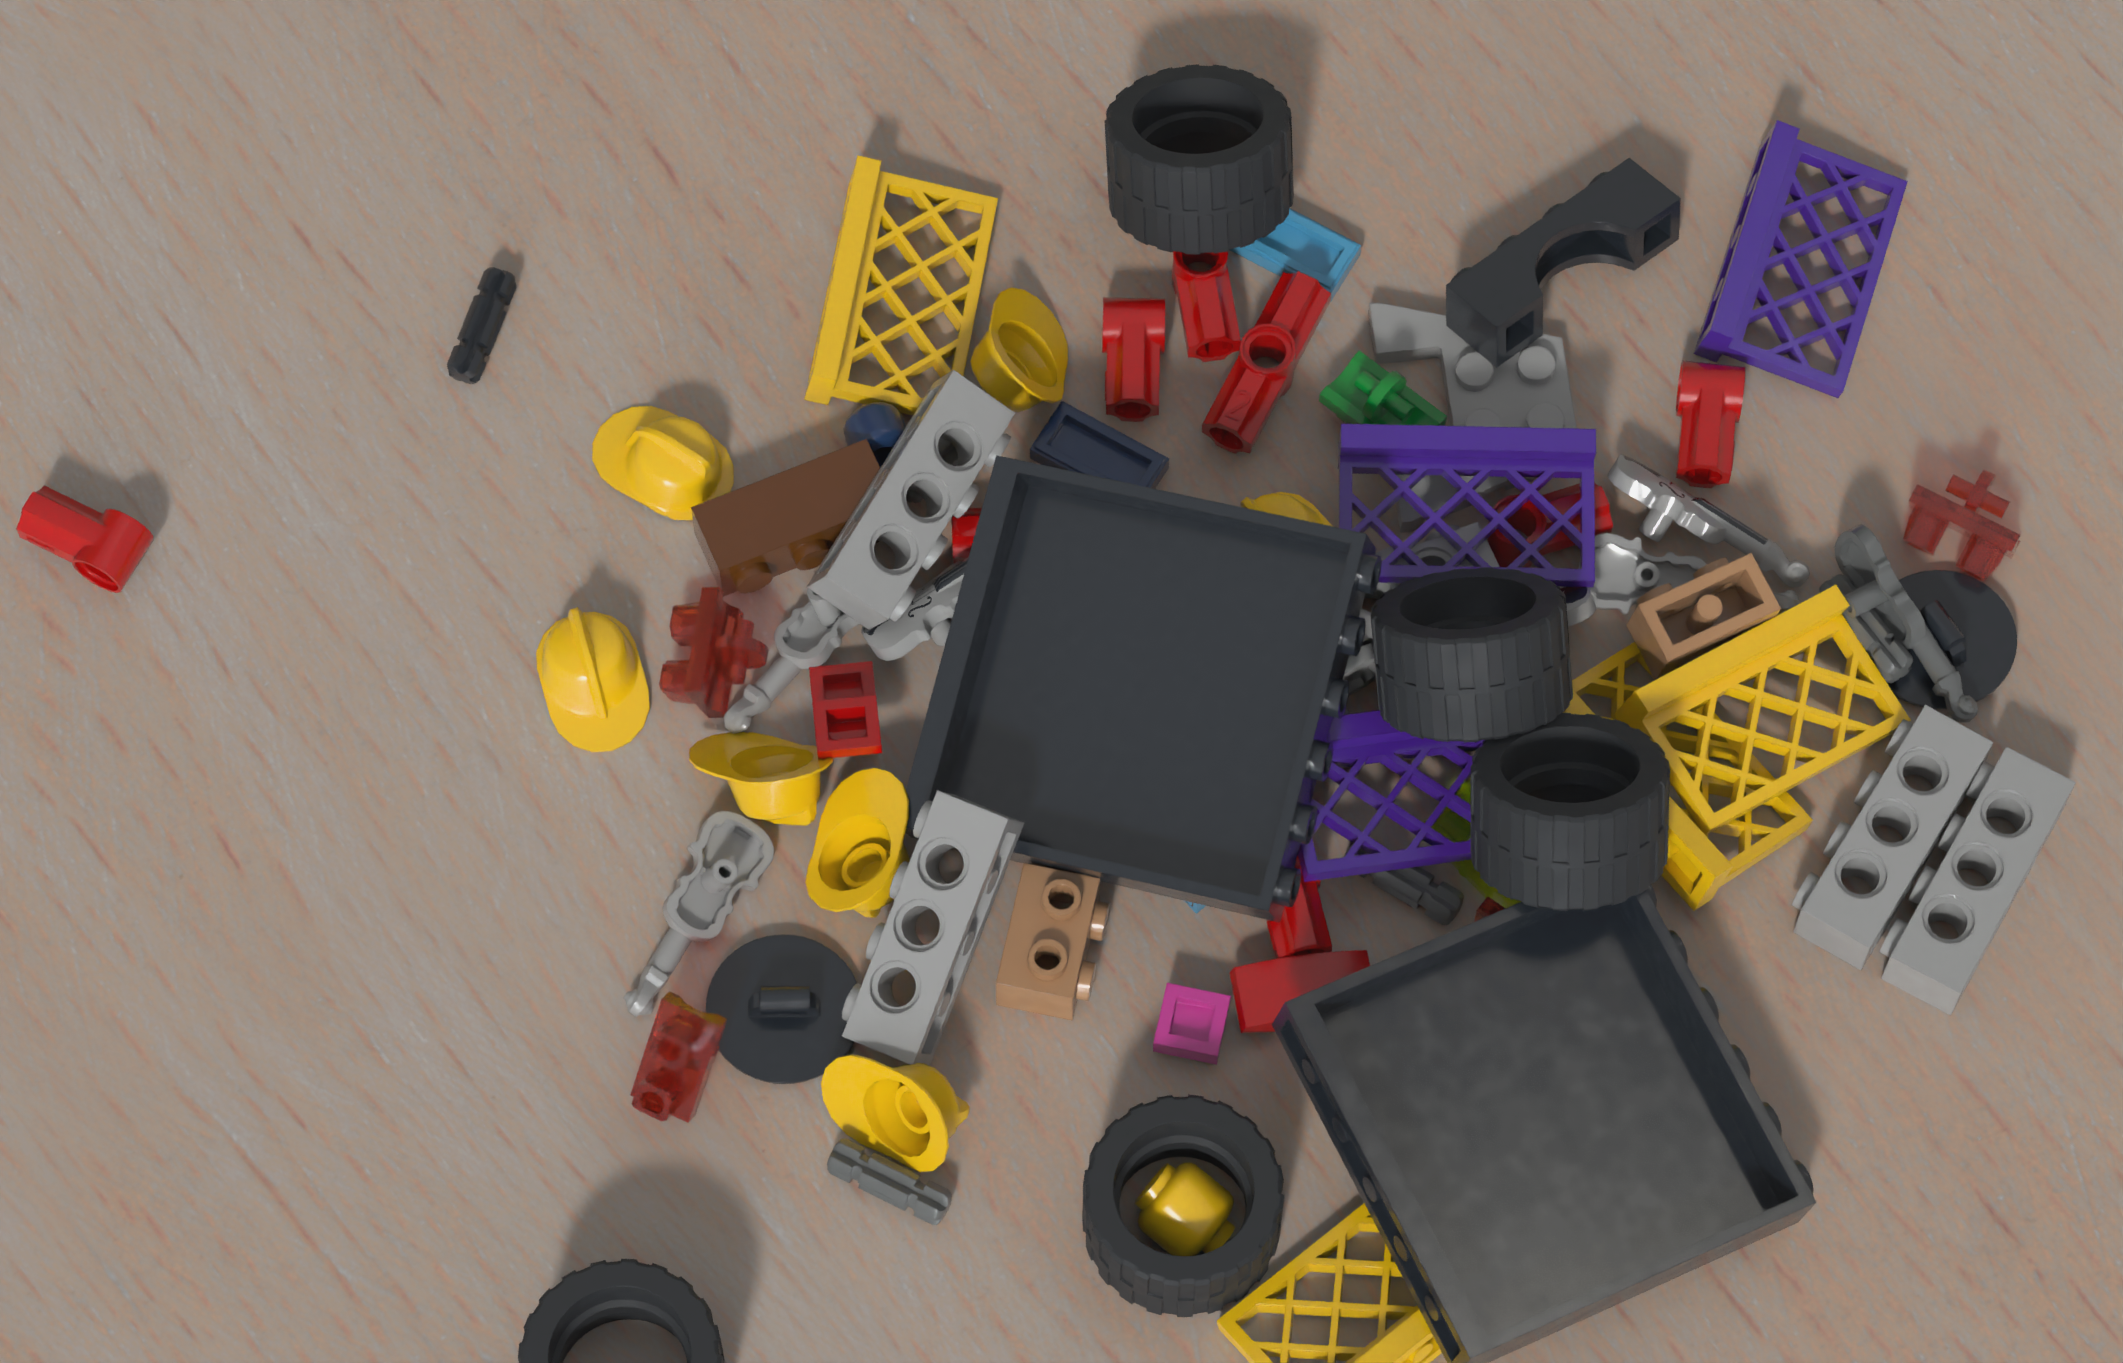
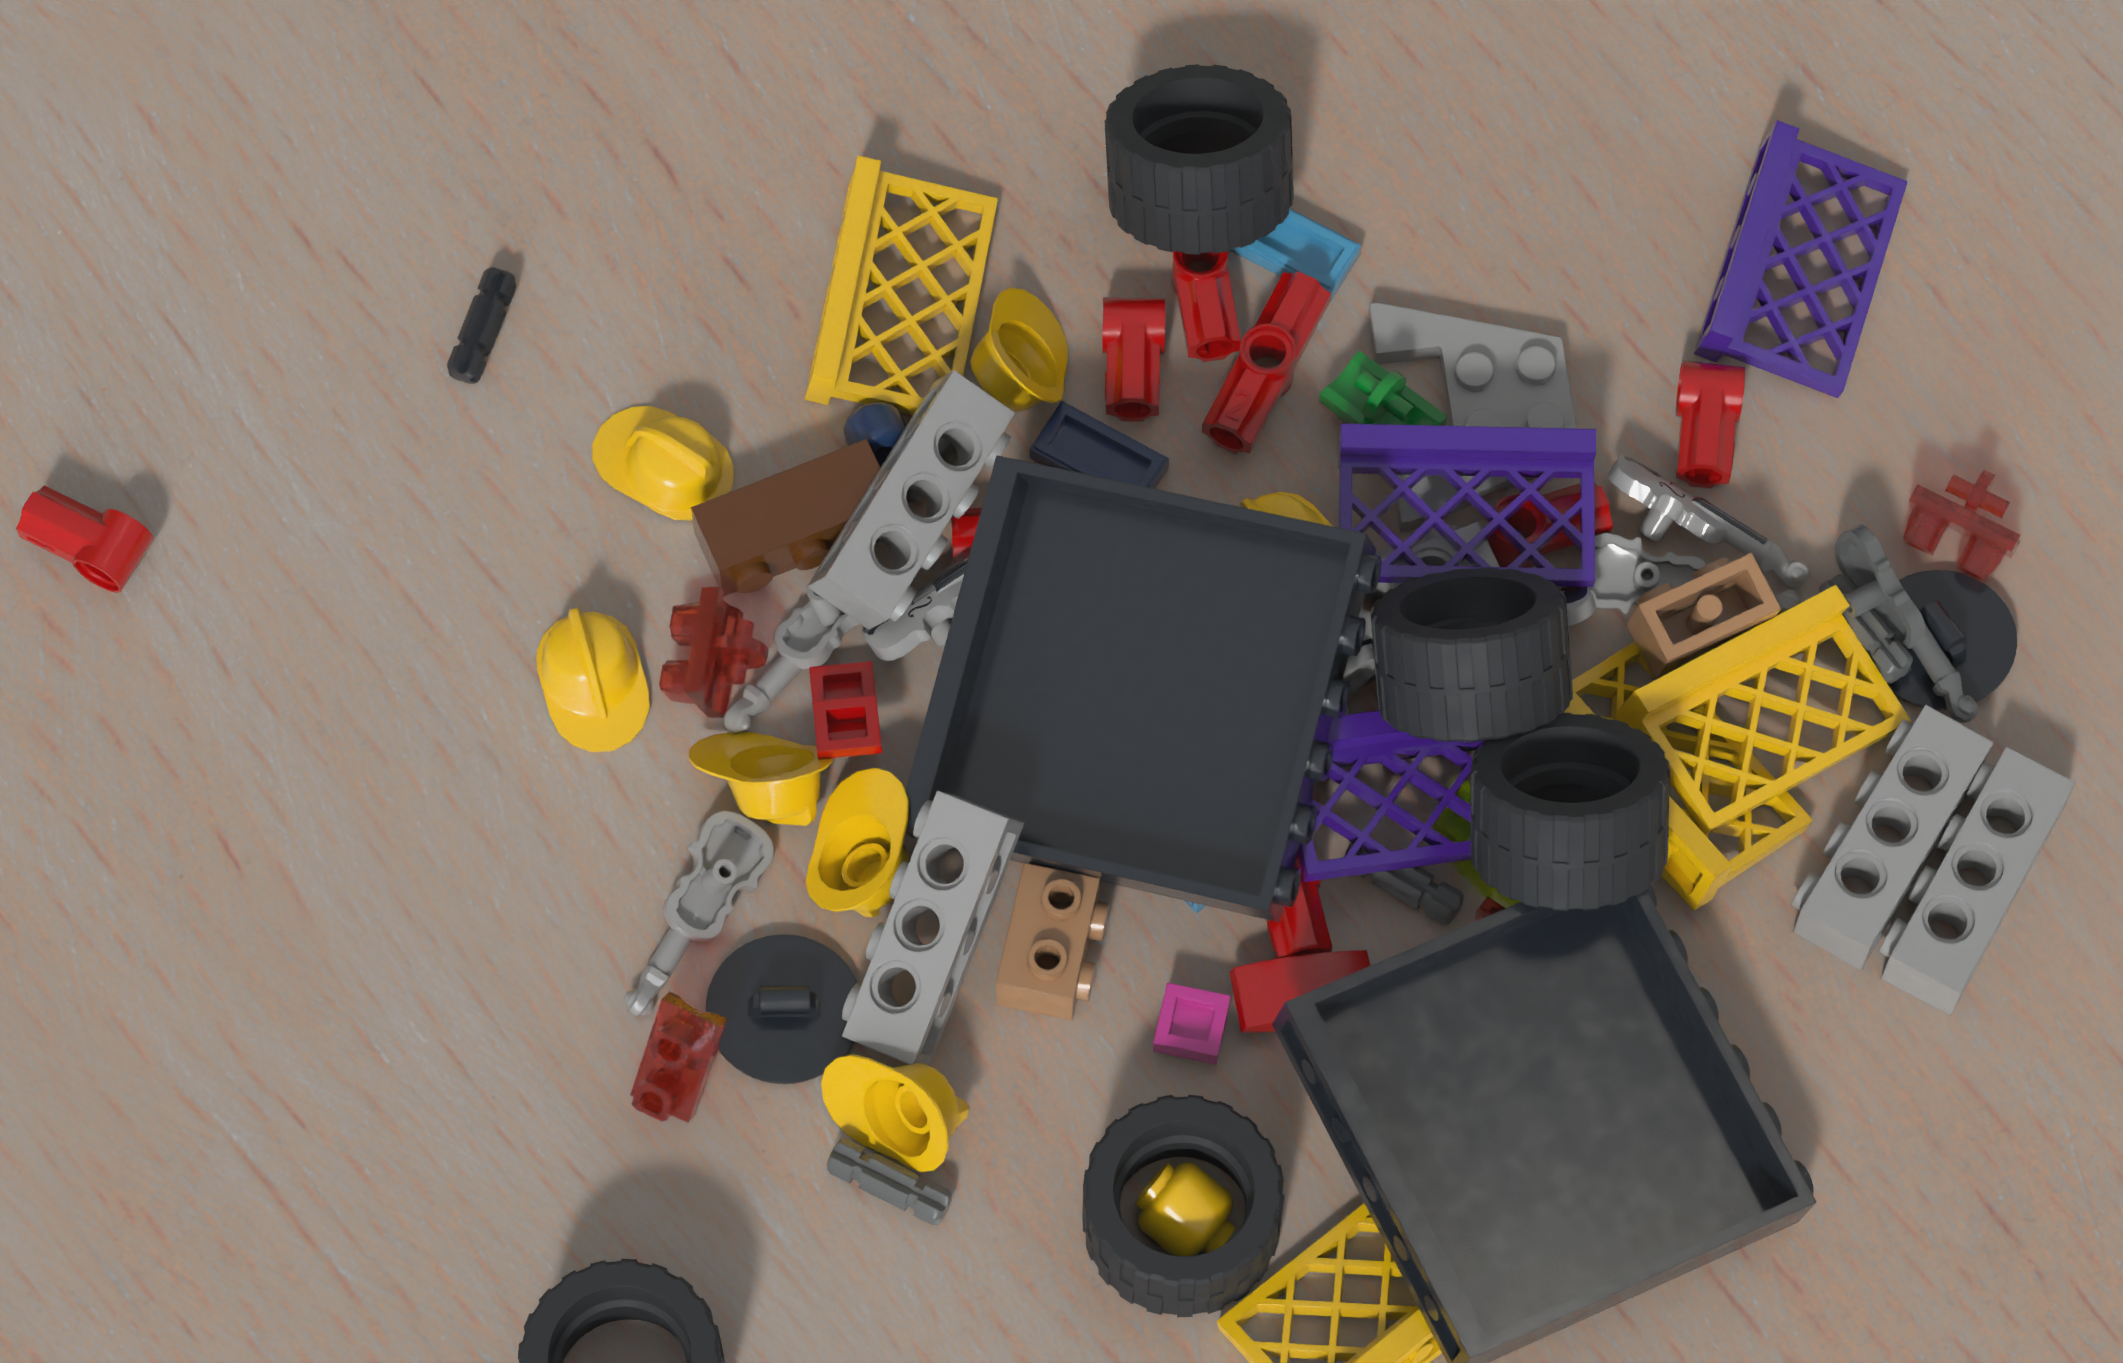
black arch [1446,158,1681,368] -> none

